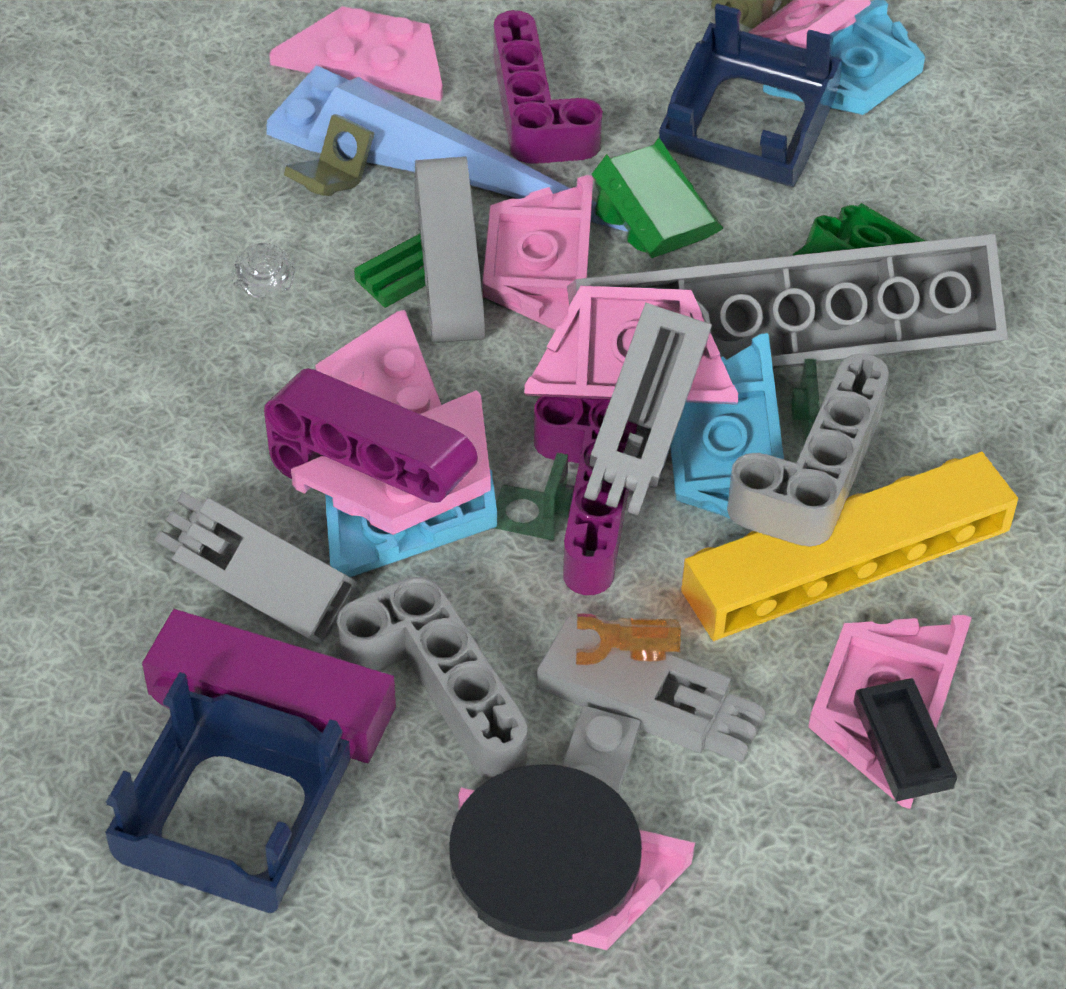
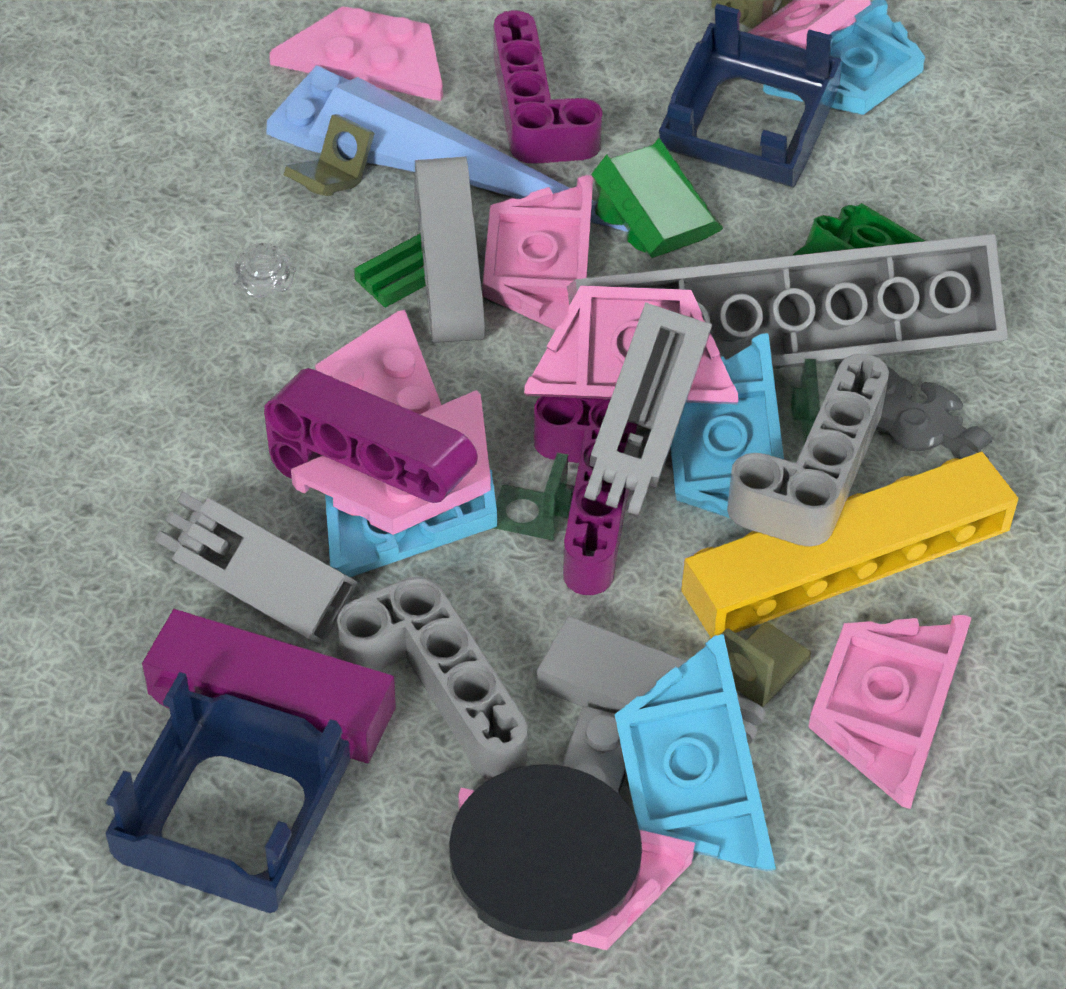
clear orange plate [576,613,681,665] -> none
black tile [853,678,957,802] -> none
none -> medium azure wing [615,634,776,872]
none -> olive bracket [722,622,811,707]
none -> dark grey piece [834,361,992,459]

